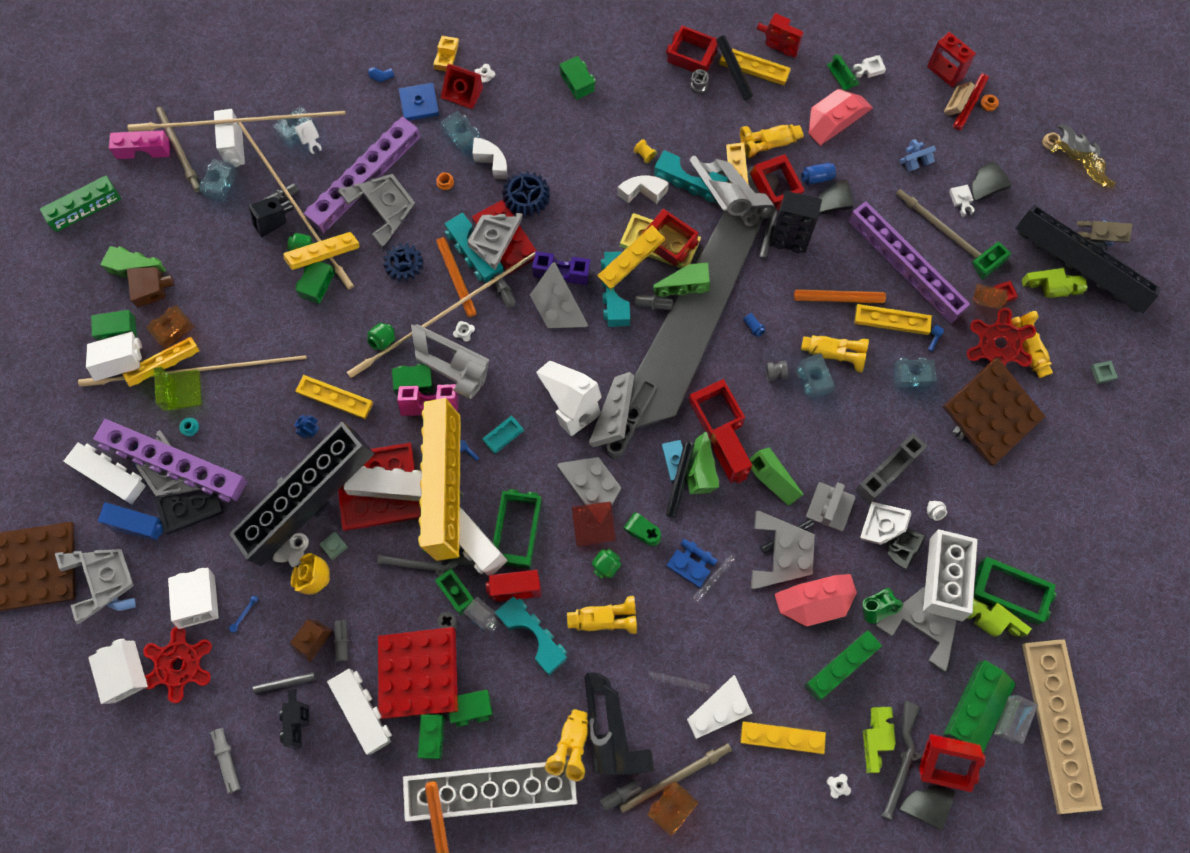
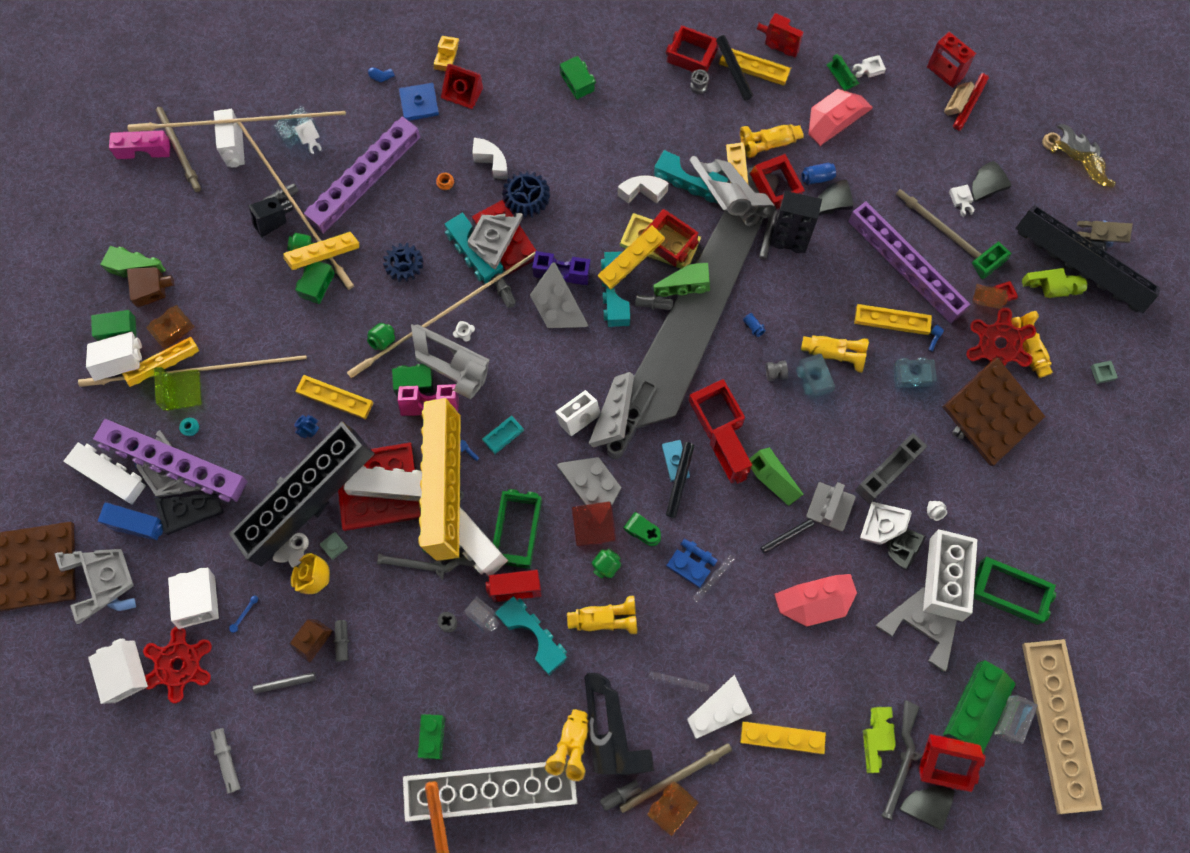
green brick [40,175,122,232] -> none
clear light blue brick [199,159,238,203] -> none
black plate [279,689,309,749] -> none
white brick [327,669,392,755] -> none
light grey wing [338,174,415,248] -> none
red plate [378,627,458,719] -> none
green brick [435,568,477,616] -> none
orange axle [436,237,476,317] -> none
clear light blue brick [441,111,480,155] -> none
green brick [449,690,493,727] -> none
white plate [475,64,495,83] -> none
white wedge [536,361,602,422] -> none
yellow bush [634,139,657,163] -> none
bright green slope [686,432,719,494] -> none
light grey wing [751,511,815,589] -> none
orange axle [794,290,886,303] -> none
green brick [804,630,882,701] -> none
white plate [827,774,851,798] -> none
green piece [863,588,903,624] -> none
medium blue hips [899,140,936,172] -> none
lime plate [967,598,1032,637] -> none
orange plate [980,95,999,112] -> none

